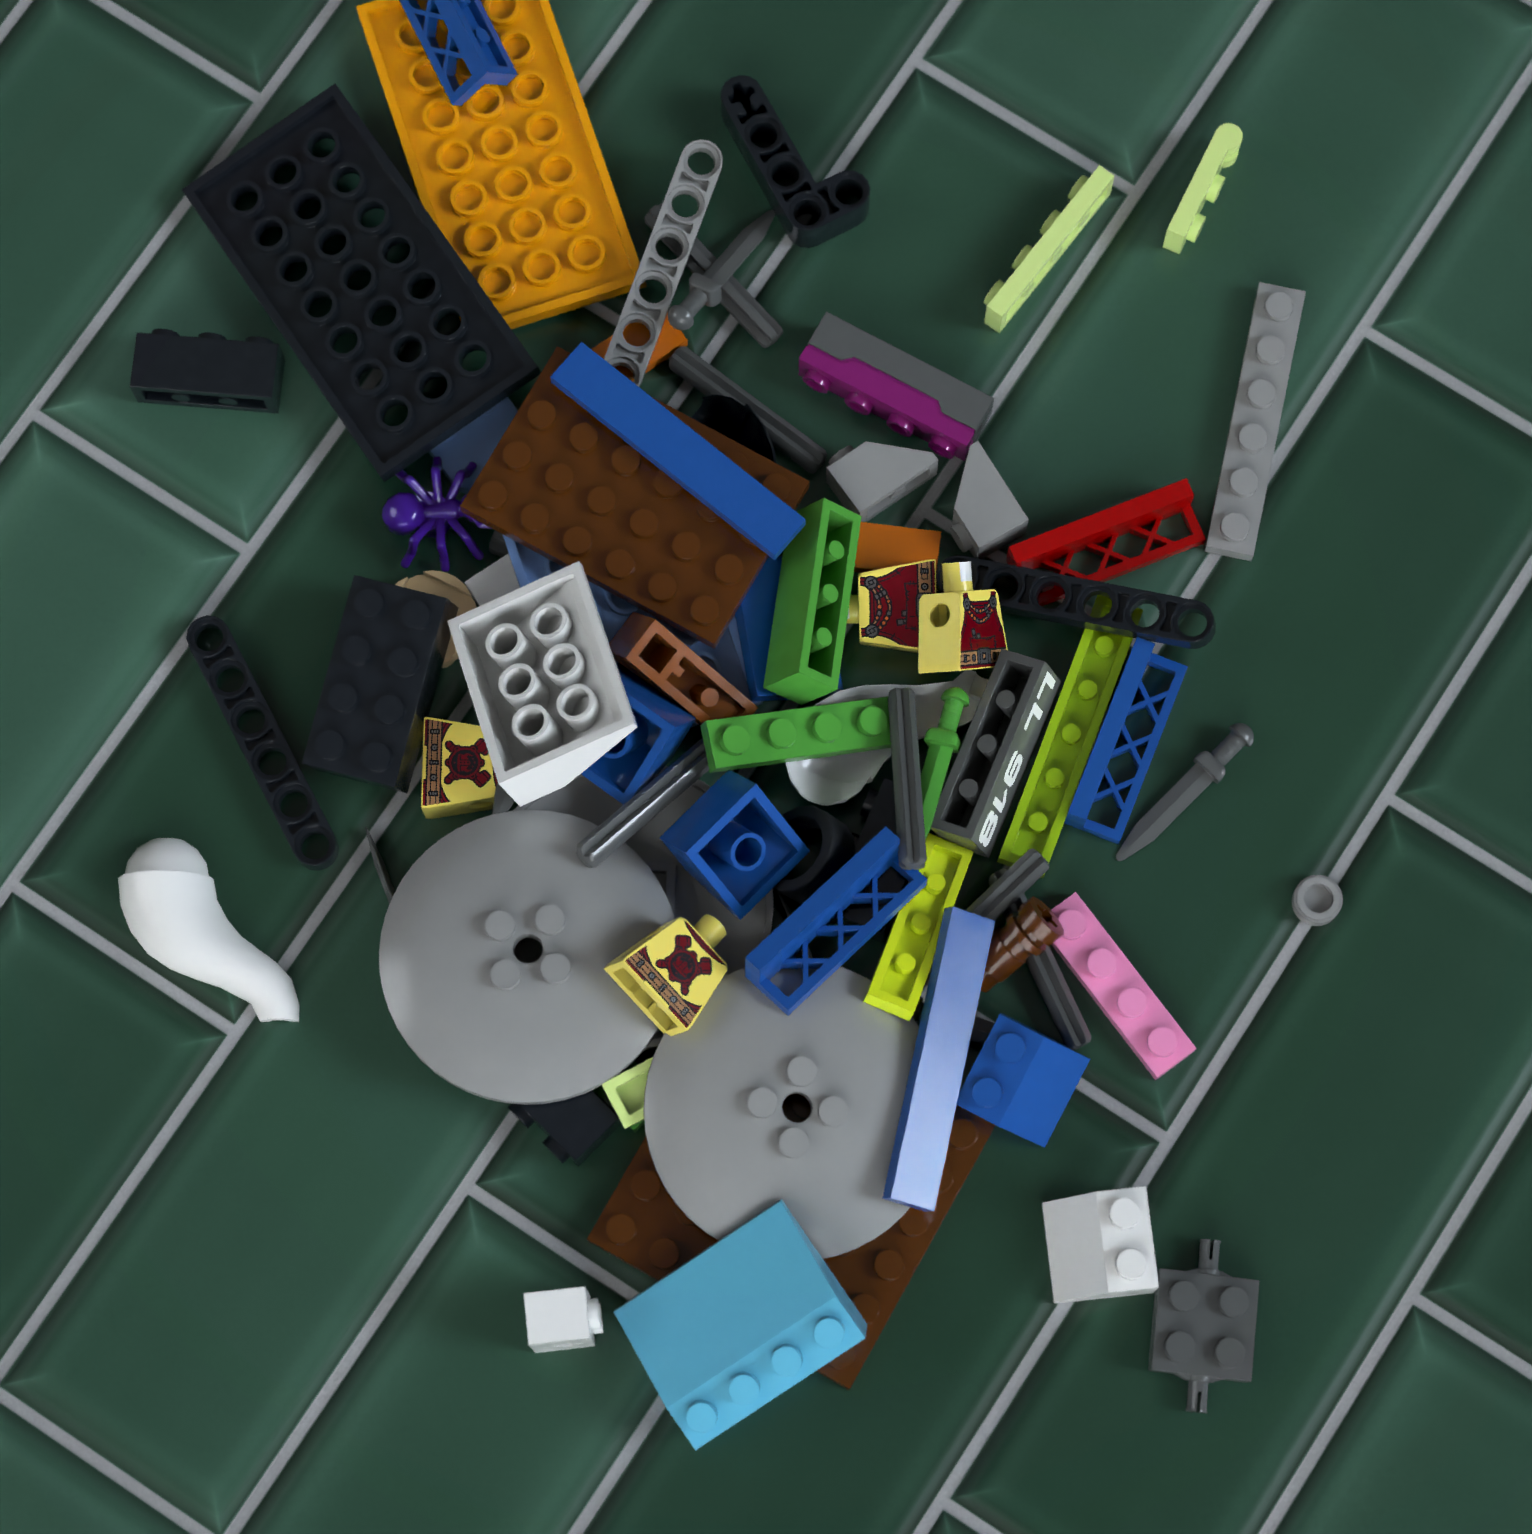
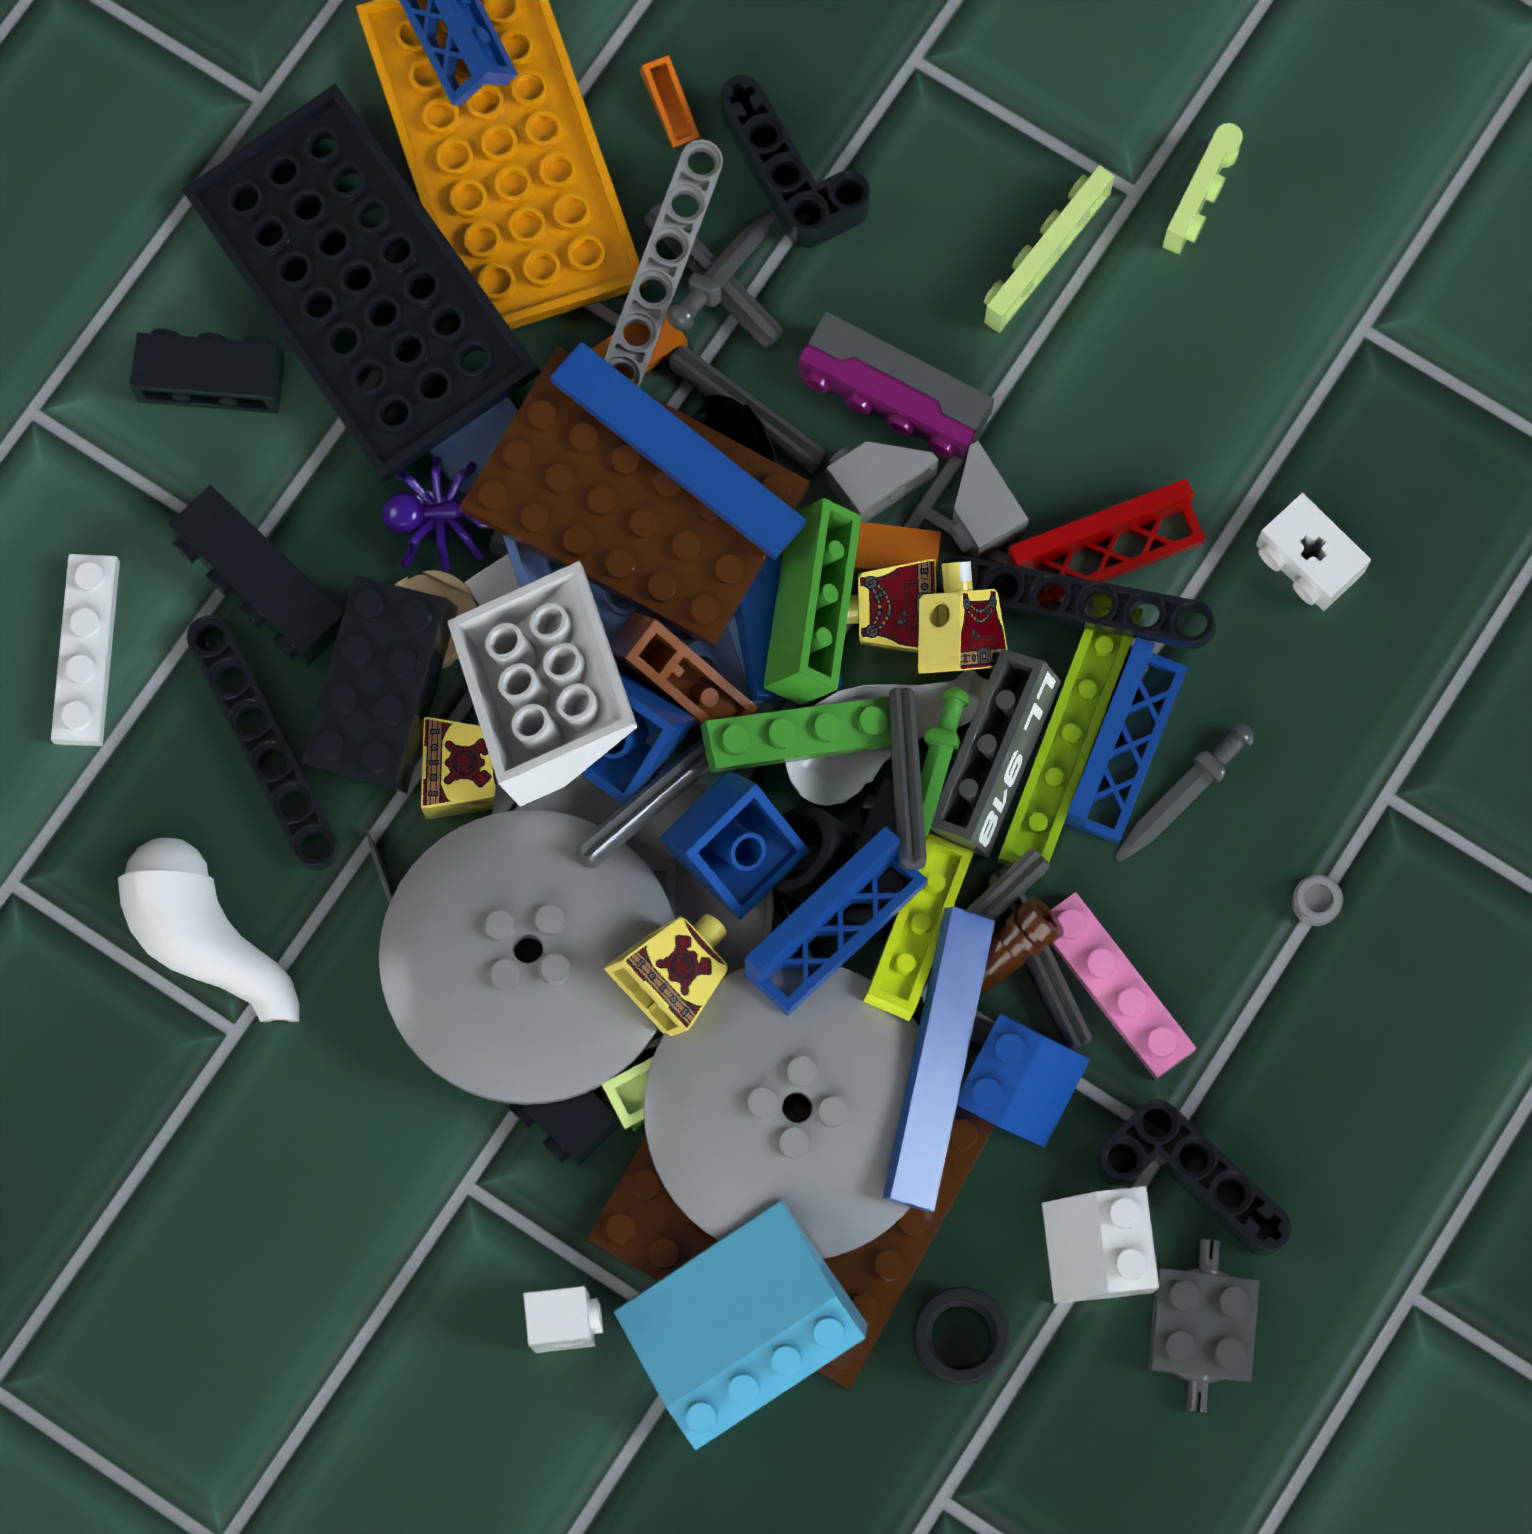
light grey plate [1204,282,1306,561] -> none
none -> white plate [51,554,120,746]
none -> black brick [169,485,344,665]
none -> orange piece [639,55,700,149]
none -> black tyre [913,1286,1010,1386]
none -> black beam [1097,1099,1292,1256]
none -> white brick [1256,492,1371,611]

